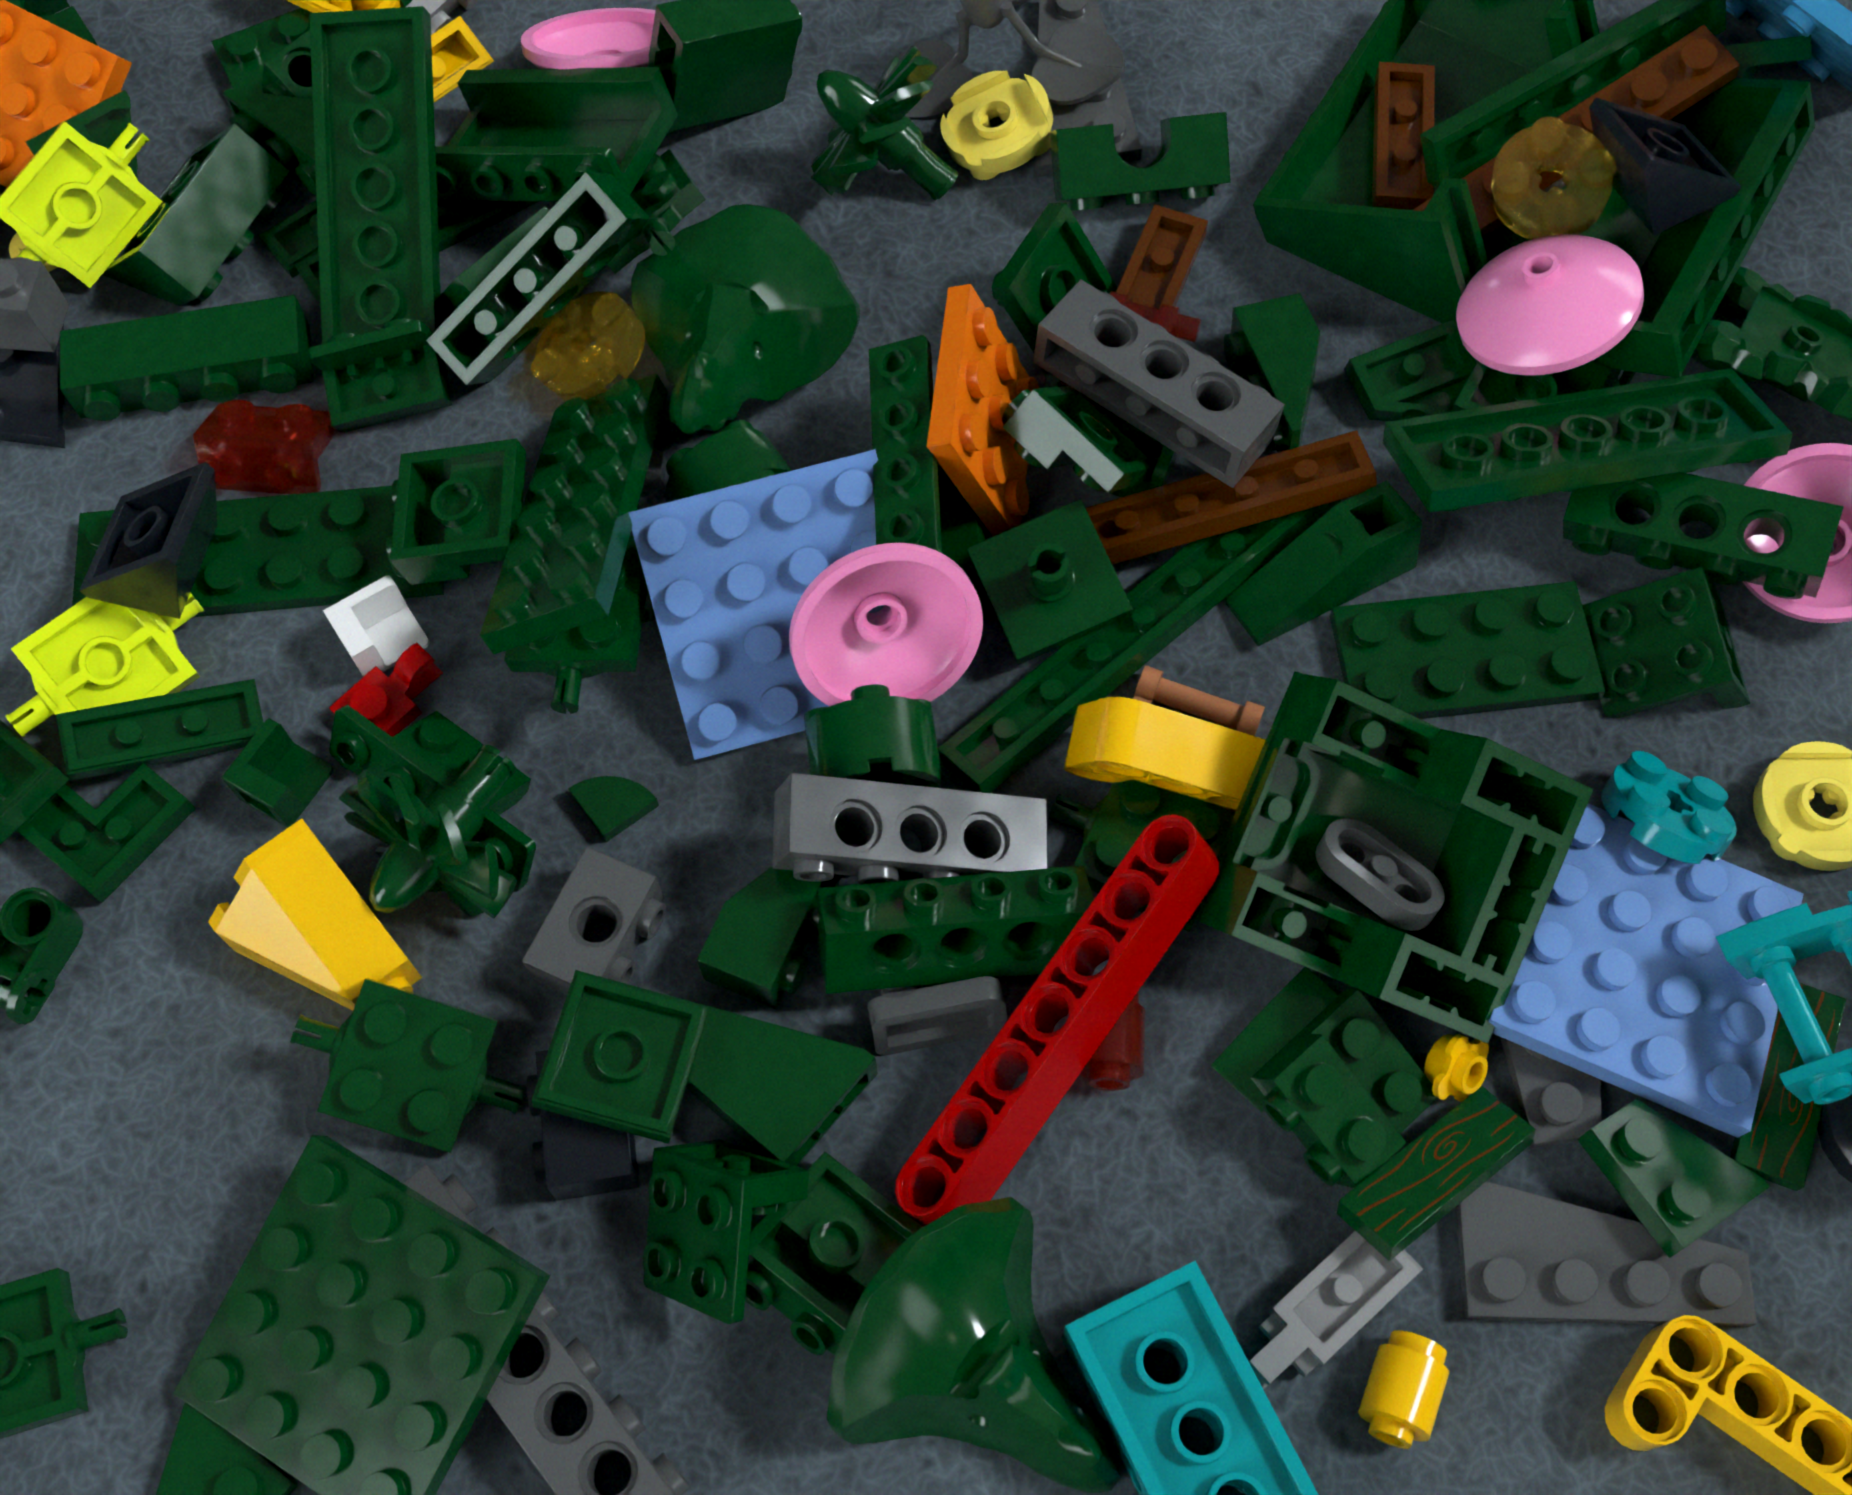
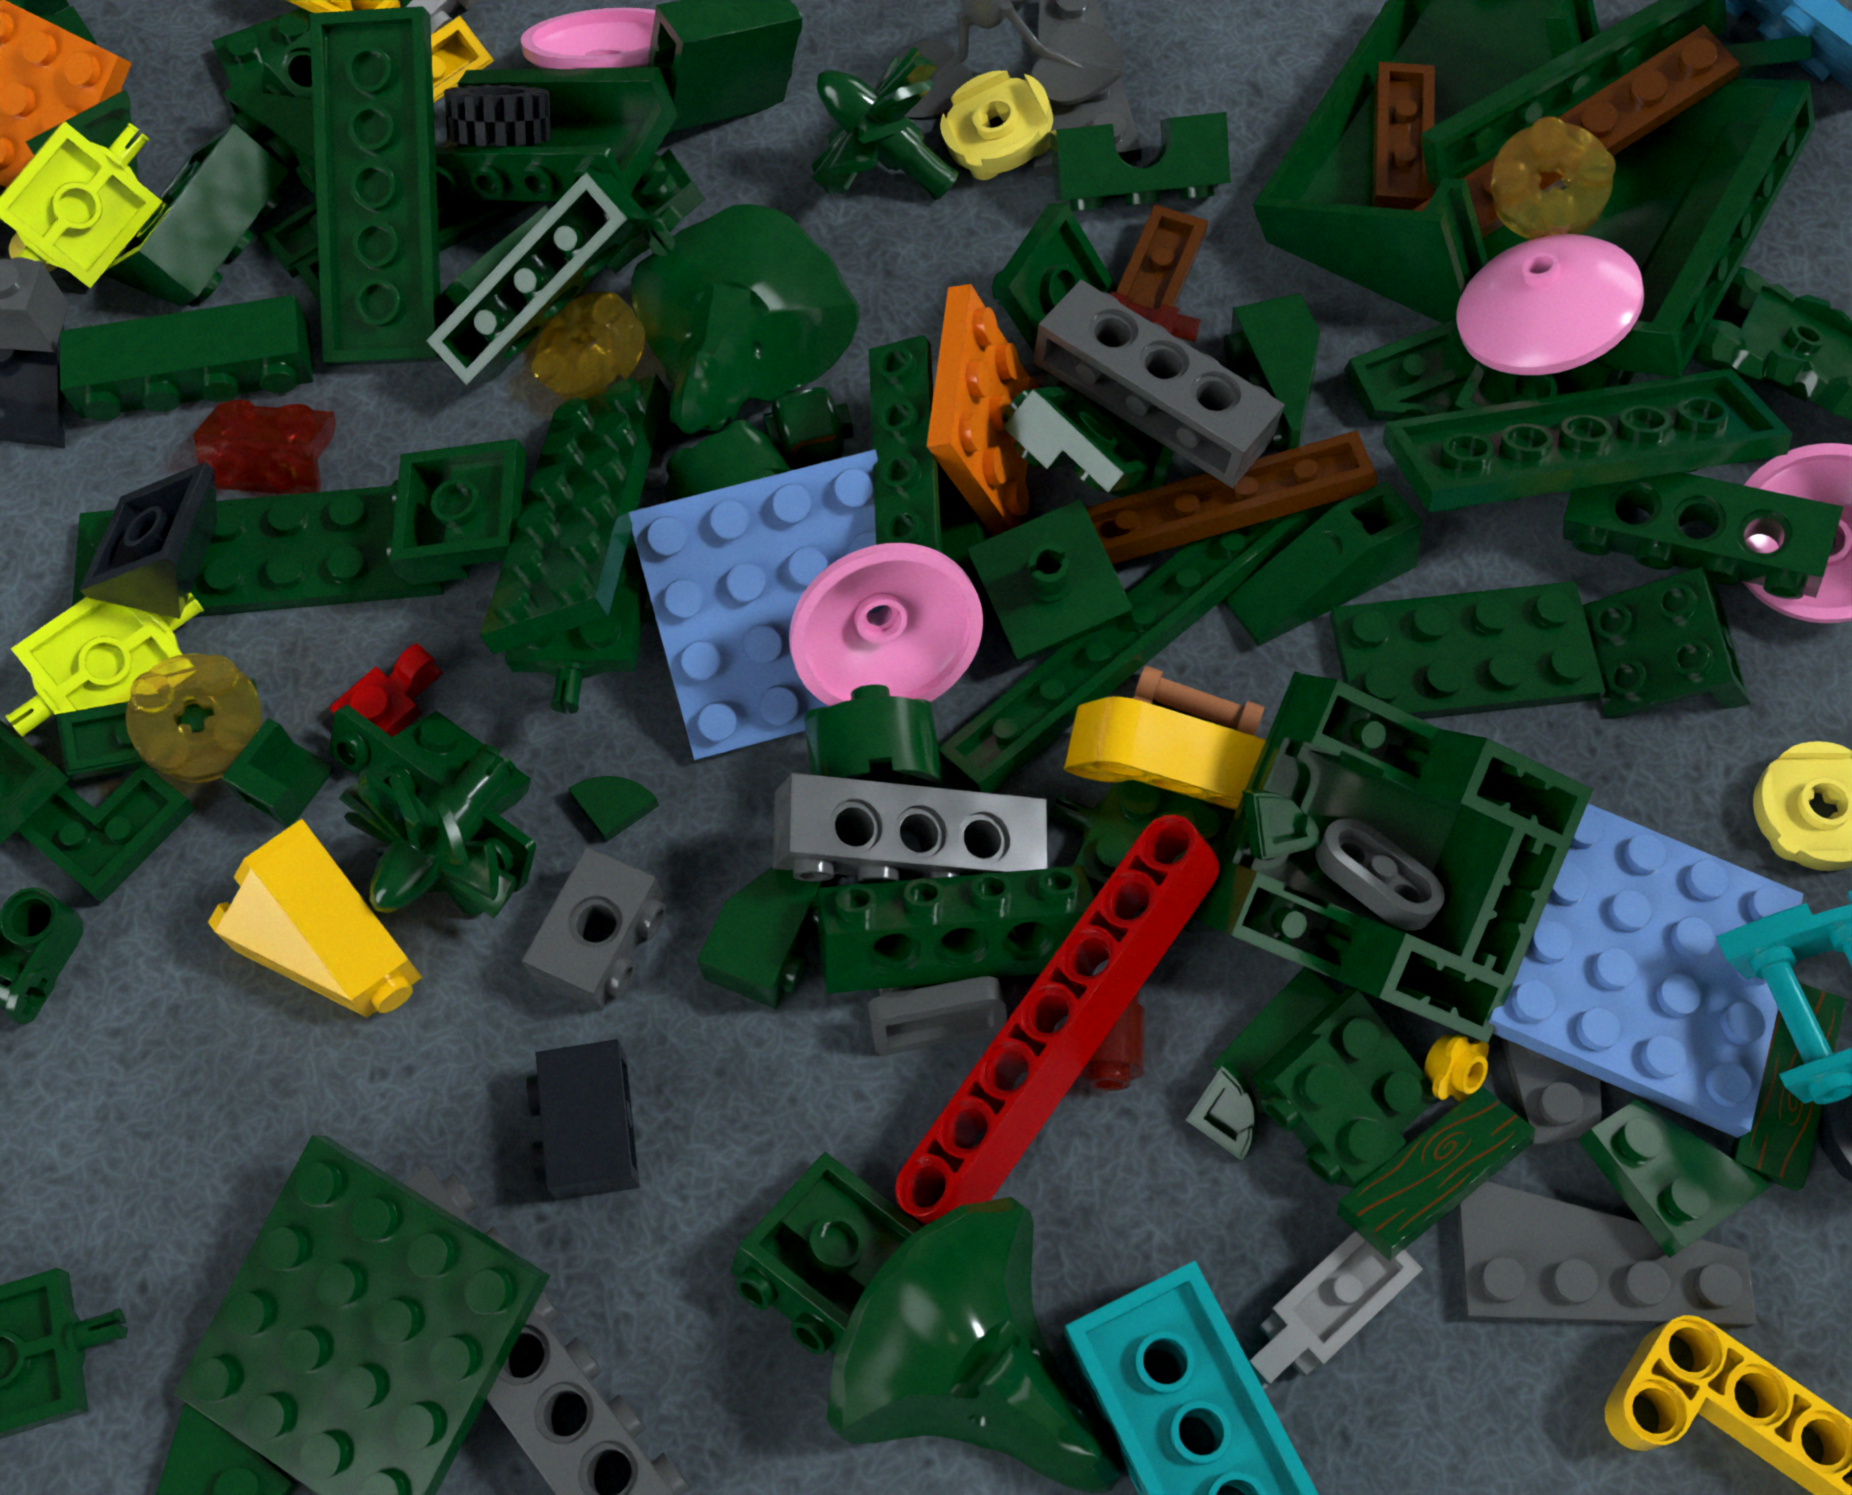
dark green plate [290,978,525,1153] -> none
dark green bracket [308,318,452,433] -> none
white panel [323,575,429,677] -> none
dark green plate [532,970,709,1144] -> none
dark green bracket [643,1139,810,1324] -> none
dark green slope [686,1006,878,1166] -> none
yellow brick [1358,1330,1449,1449] -> none
black slope [1589,98,1742,235] -> none
teal plate [1601,750,1737,864] -> none
none -> clear yellow plate [126,653,263,783]
none -> black tyre [444,85,551,146]
none -> dark green head [763,387,854,470]
none -> tile [1186,1061,1258,1161]
none -> dark green tile [1242,789,1321,860]

